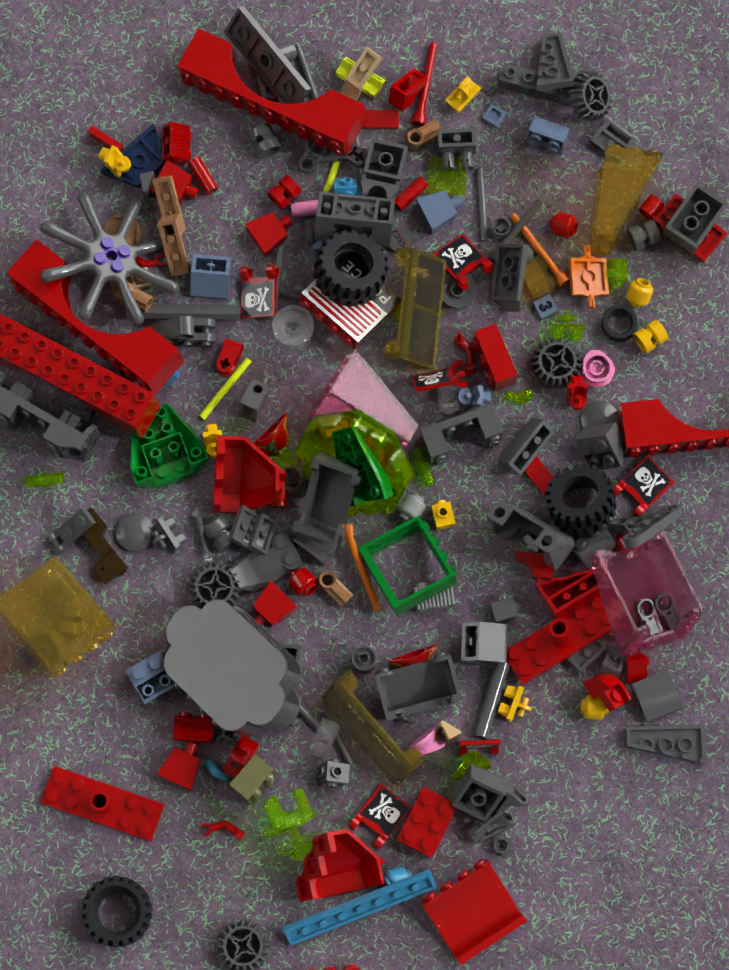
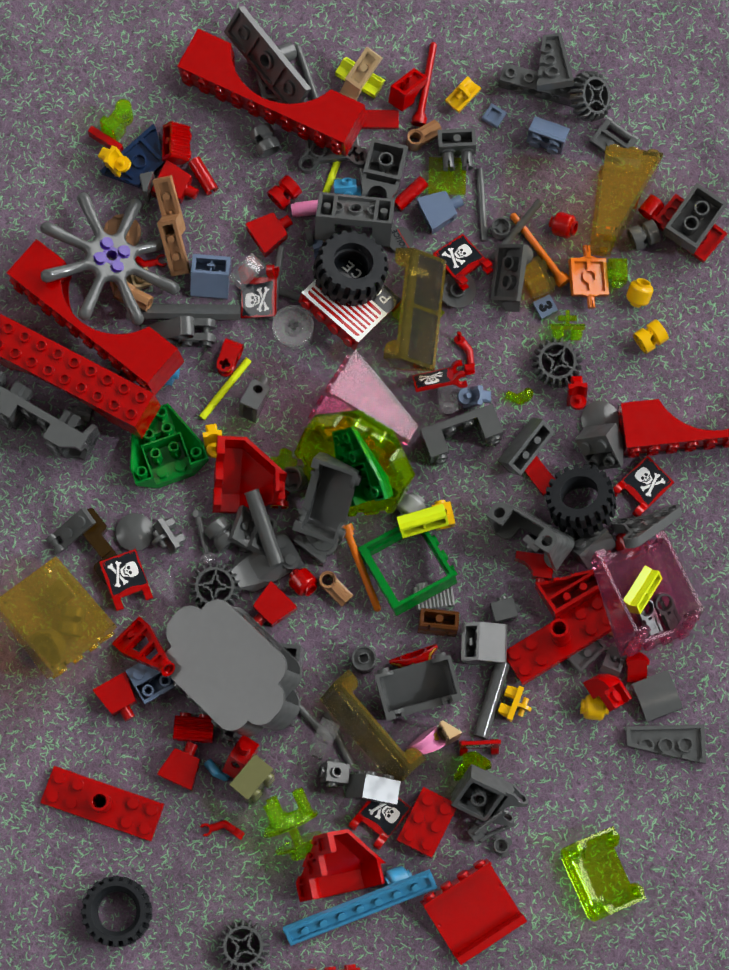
clear neon green pin [24,471,64,488] -> none
red hat [254,413,290,456] -> none
clear neon green pin [410,448,436,487] -> none
red brick [471,323,518,392] -> none
bright pink hat [579,350,615,388] -> none
black tyre [601,304,638,342] -> none
none -> red torso [93,672,137,722]
none -> flag [99,549,153,611]
none -> clear neon green legs [100,99,133,142]
none -> red plate [112,616,175,677]
none -> clear brick [228,253,265,291]
none -> dark grey piece [245,489,284,567]
none -> brick [345,771,401,805]
none -> neon yellow piece [397,504,449,538]
none -> reddish brown brick [417,608,459,637]
none -> clear neon green windscreen [560,826,647,922]
none -> neon yellow piece [620,565,663,614]

